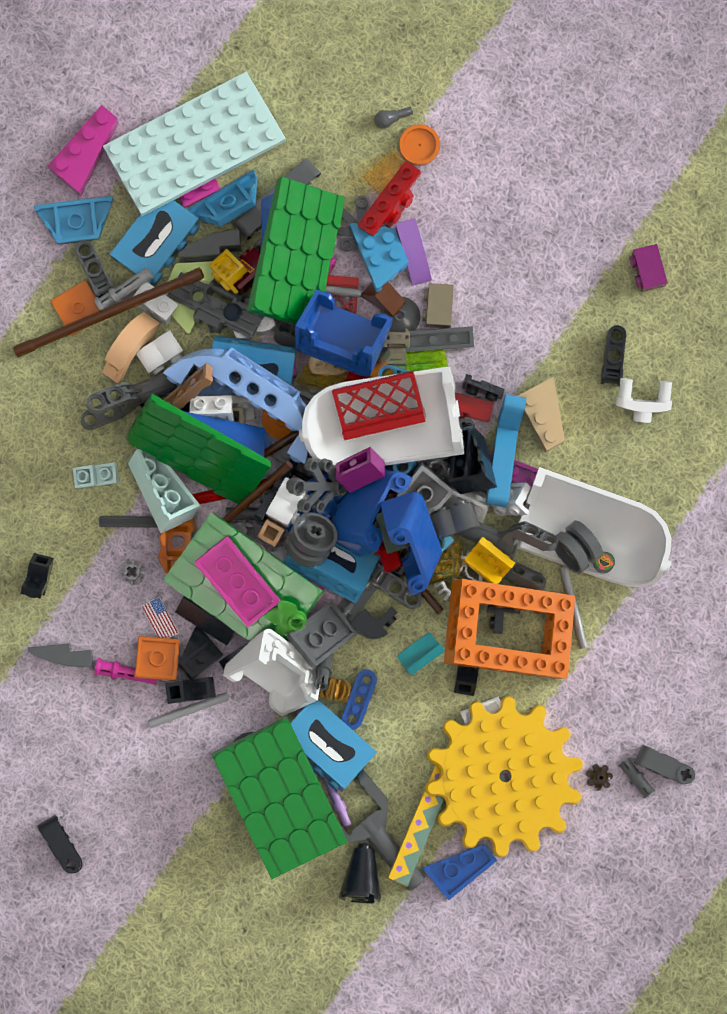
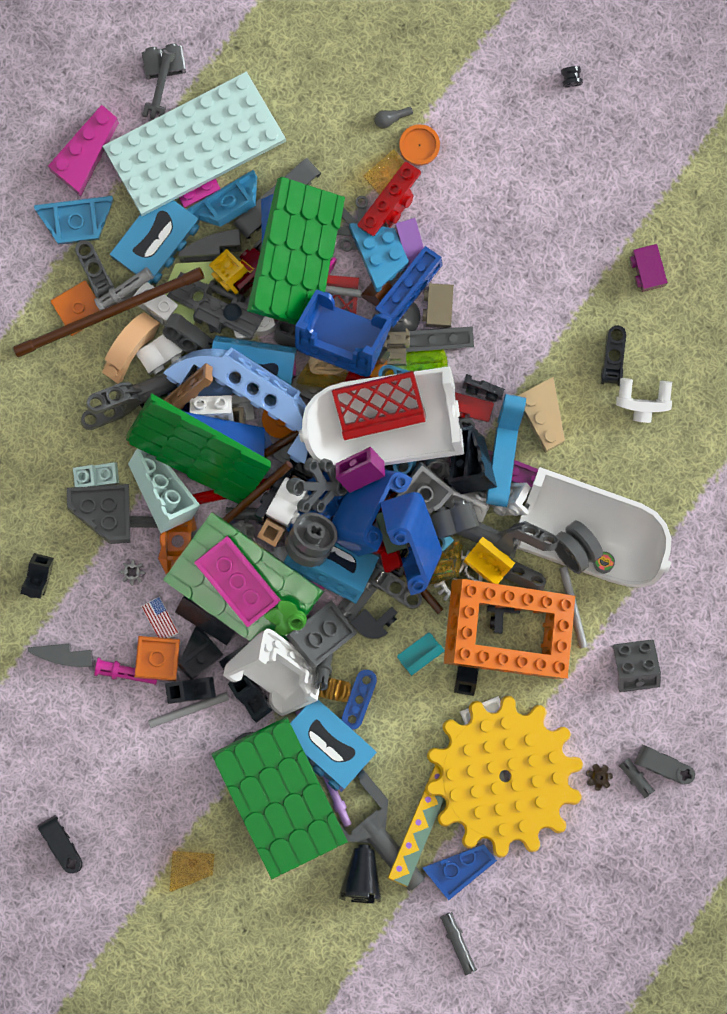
none -> dark grey plate [67,484,131,544]
none -> dark grey brick [142,43,186,80]
none -> dark grey hinge [142,50,176,120]
none -> dark grey piece [163,313,214,354]
none -> clear yellow wing [169,851,215,892]
none -> black brick [228,674,273,723]
none -> blue fence [375,246,443,328]
none -> dark grey pin [440,912,477,975]
none -> black wheel [561,66,583,88]
none -> dark grey bracket [613,640,661,692]

